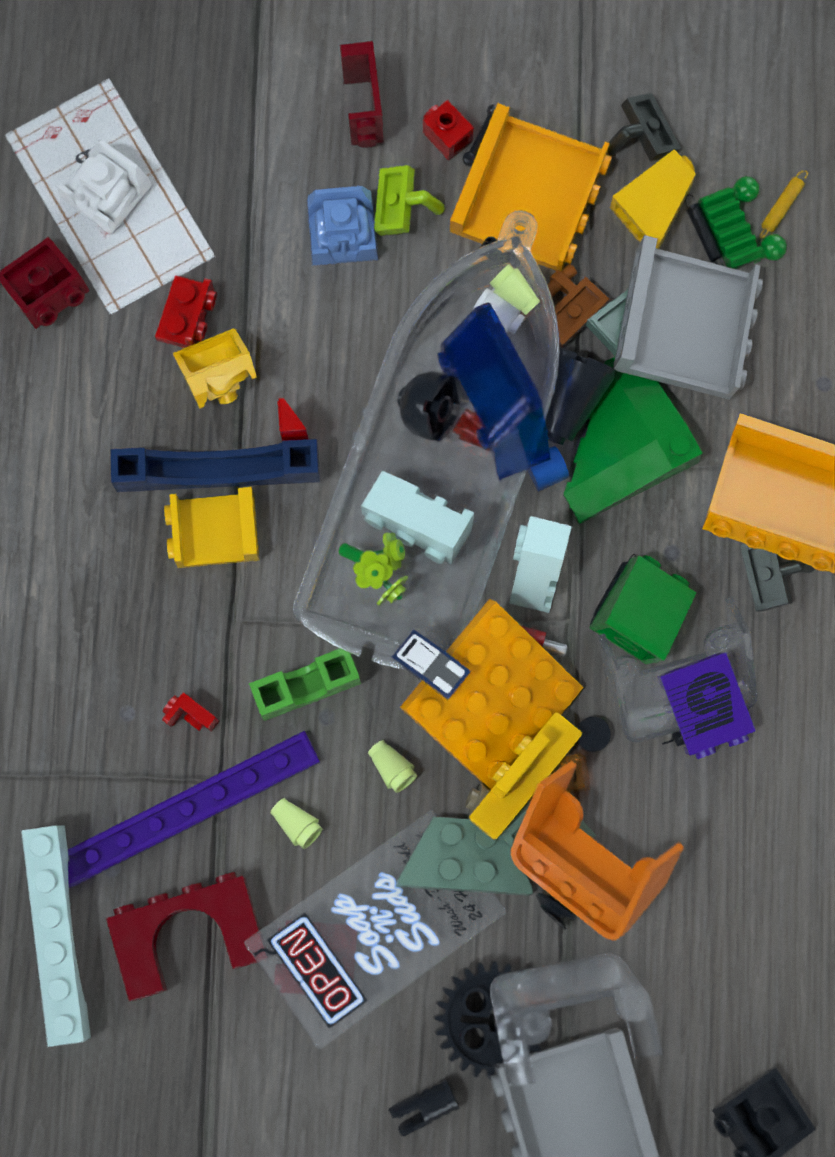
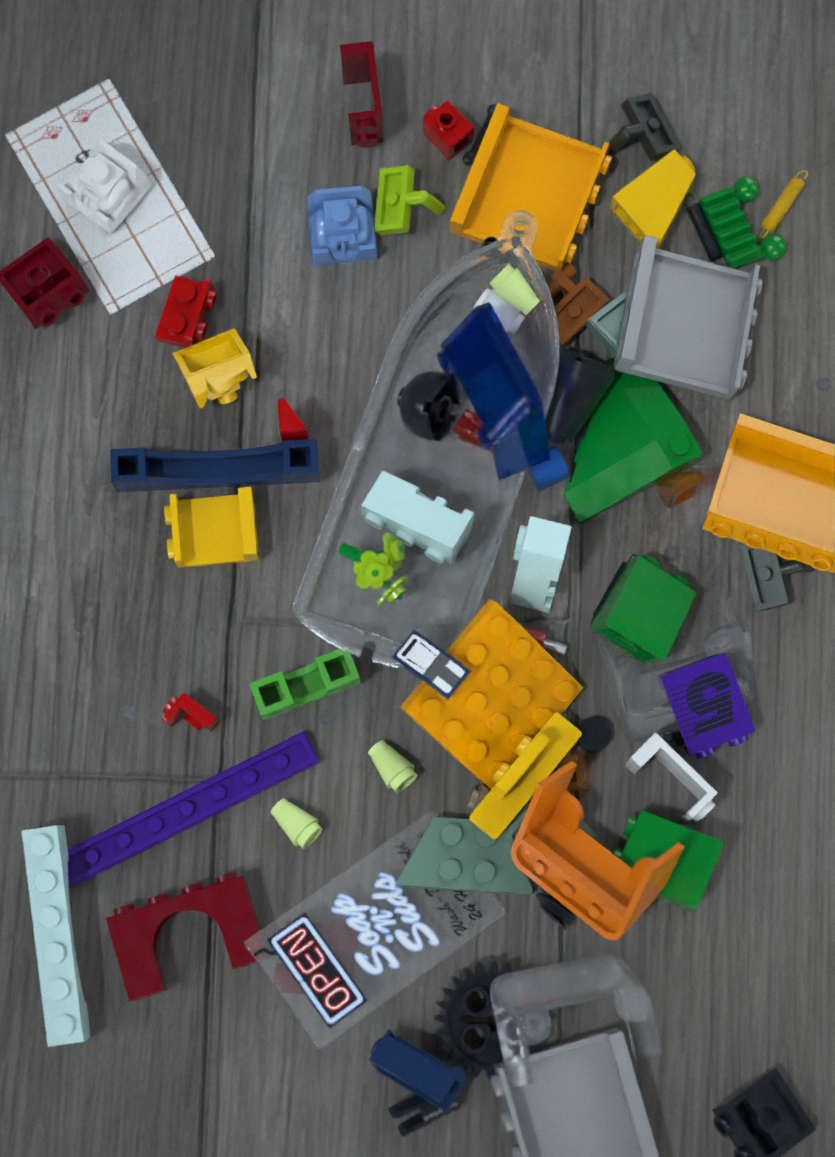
none -> dark blue window [369,1029,469,1113]
none -> green slope [613,810,724,912]
none -> white panel [625,732,717,824]
none -> clear orange slope [656,471,705,508]

